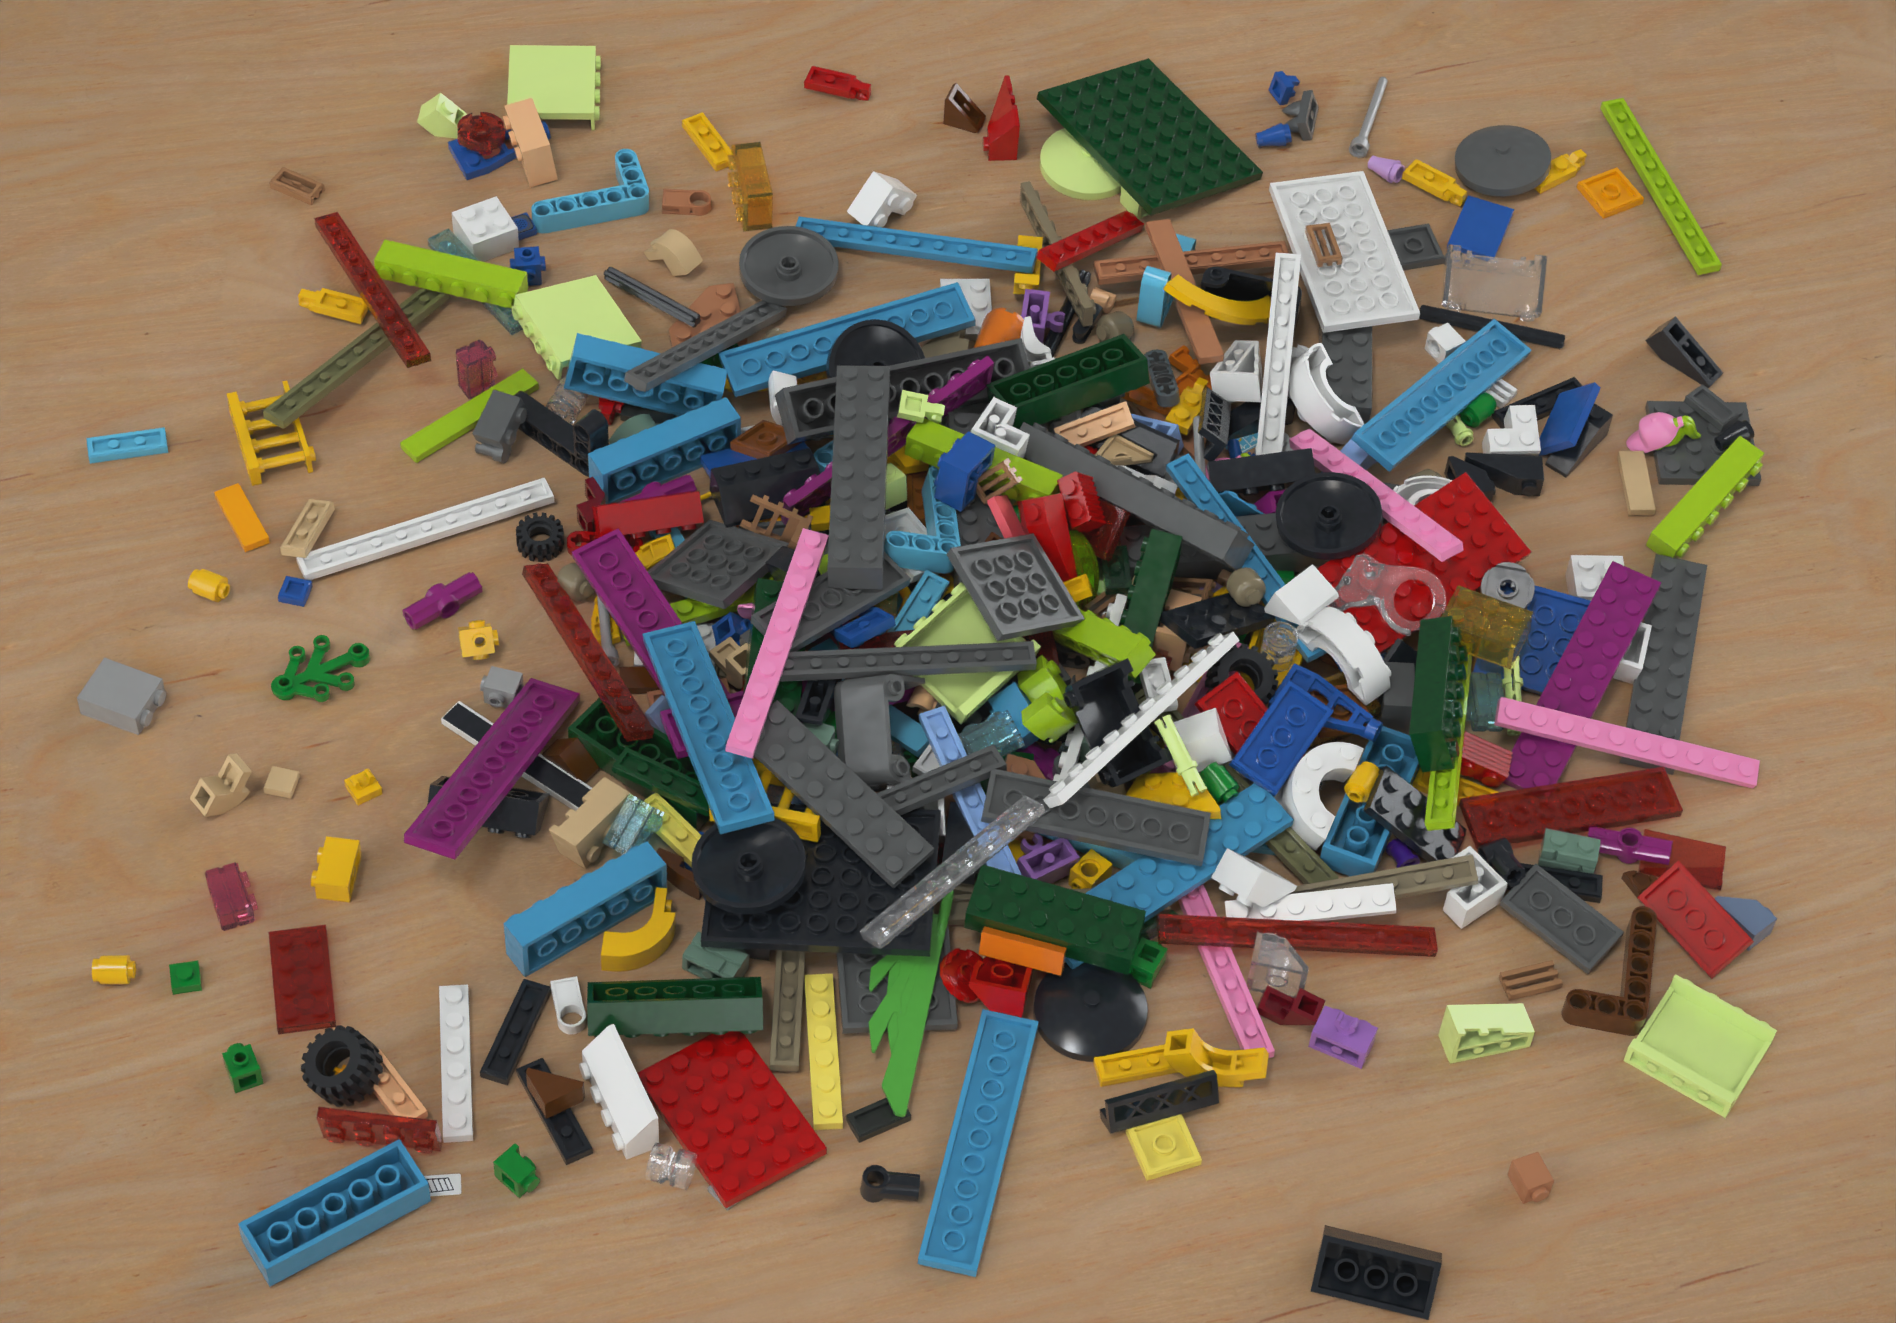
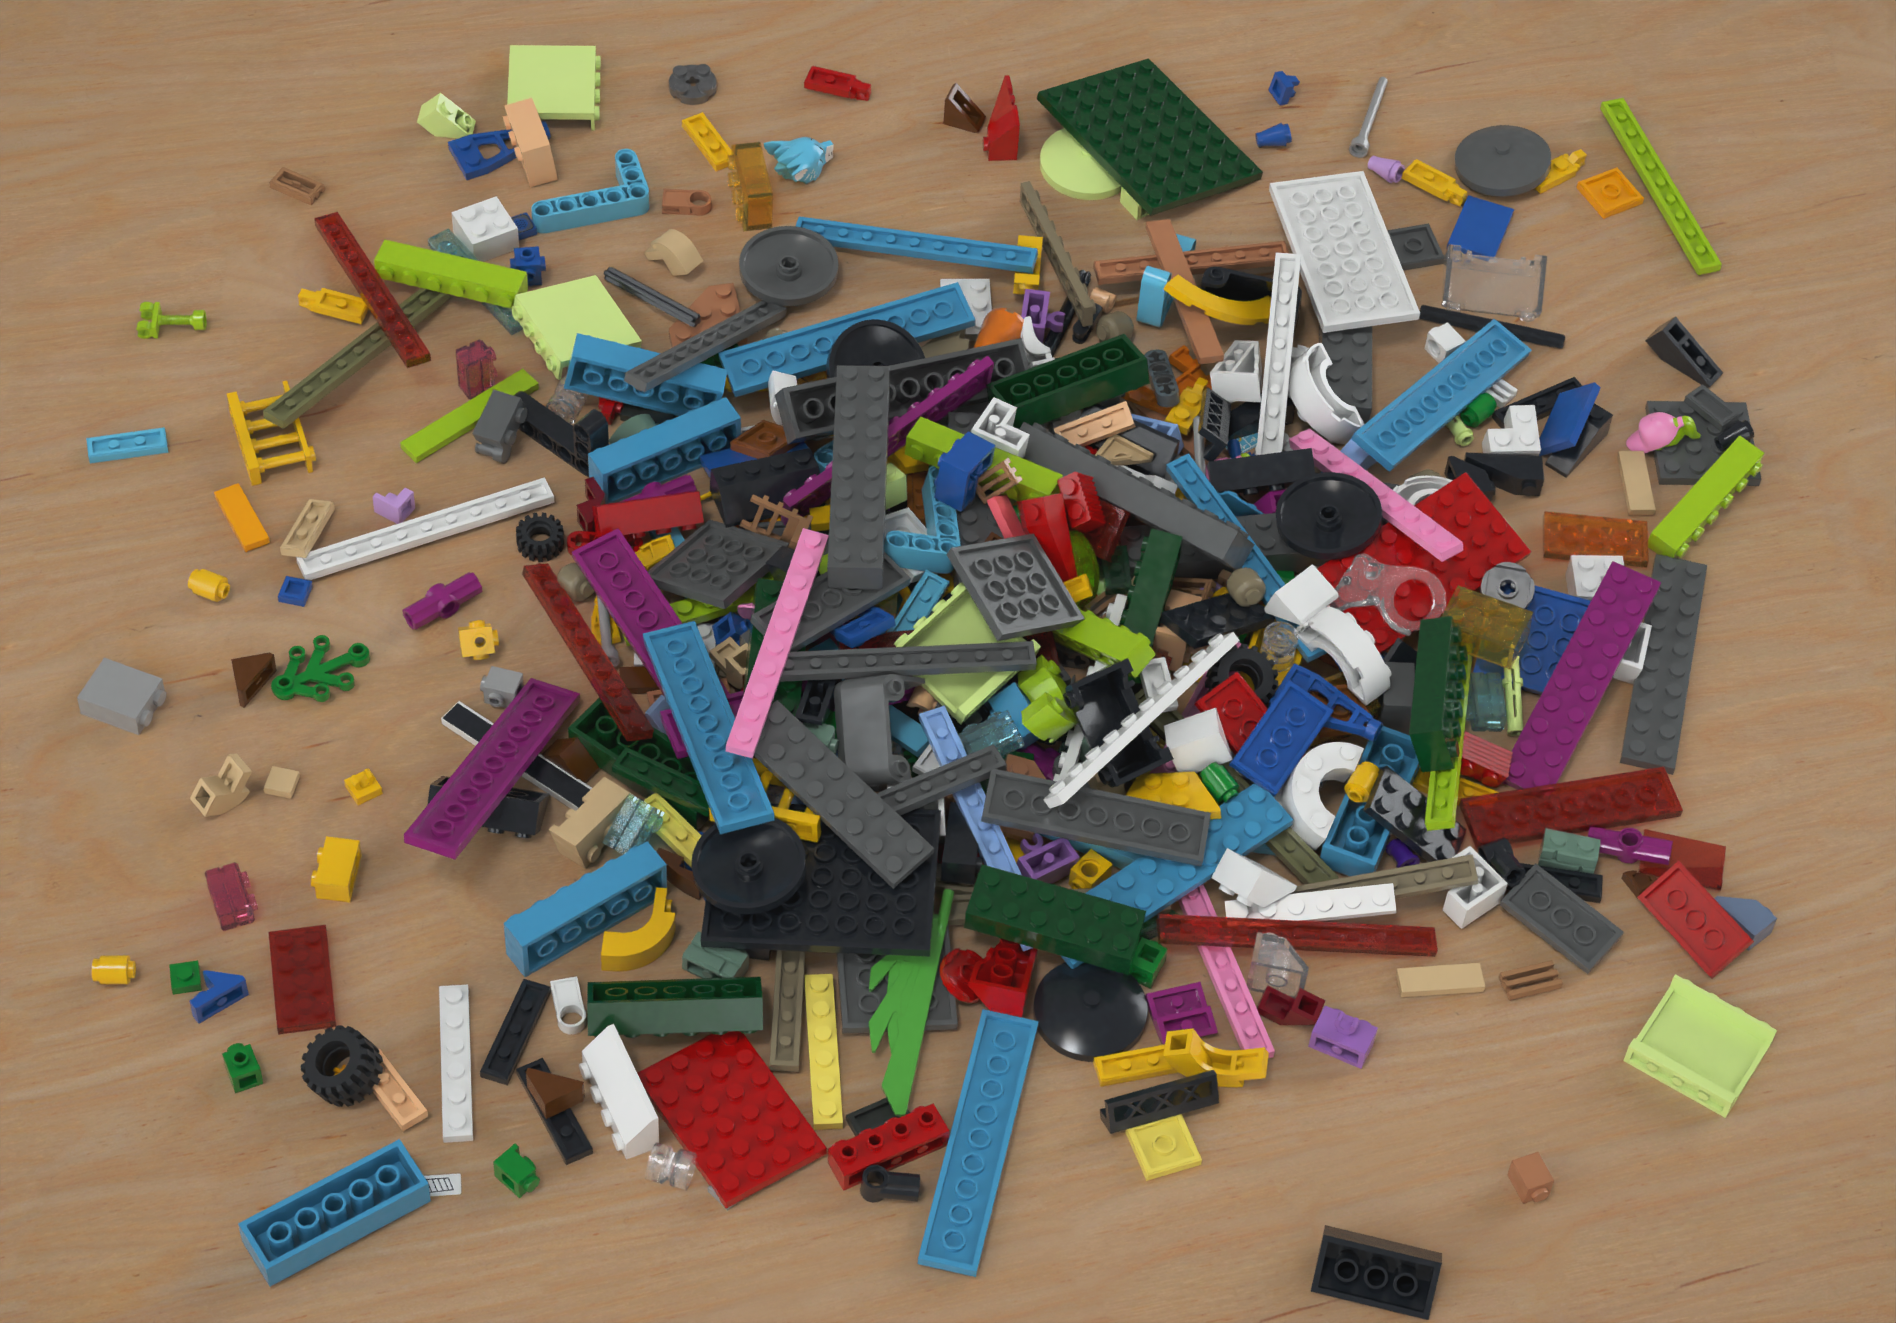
clear red plate [316,1107,443,1154] -> none
clear red plate [457,112,506,155] -> none
white brick [847,171,917,228] -> none
clear plate [860,795,1046,949] -> none
yellowish green plate [897,390,945,423] -> none
orange tile [979,926,1067,976] -> none
red plate [1036,210,1144,272] -> none
yellowish green pin [1154,715,1207,797] -> none
dark grey tile [1282,90,1319,141] -> none
medium nougat tile [1305,223,1343,267] -> none
yellowish green wedge [1438,1003,1535,1064] -> none
bright pink plate [1494,697,1760,789] -> none
reddish brown beam [1561,906,1657,1036] -> none
none -> lime bar [136,302,207,339]
none -> blue slope [189,970,249,1024]
none -> reddish brown slope [231,652,277,708]
none -> lavender panel [373,488,415,524]
none -> flat silver plate [669,64,716,105]
none -> medium azure piece [764,137,834,184]
none -> red brick [828,1103,950,1191]
none -> magenta slope [1145,982,1218,1045]
none -> tan tile [1396,963,1485,998]
none -> clear orange plate [1543,511,1649,568]

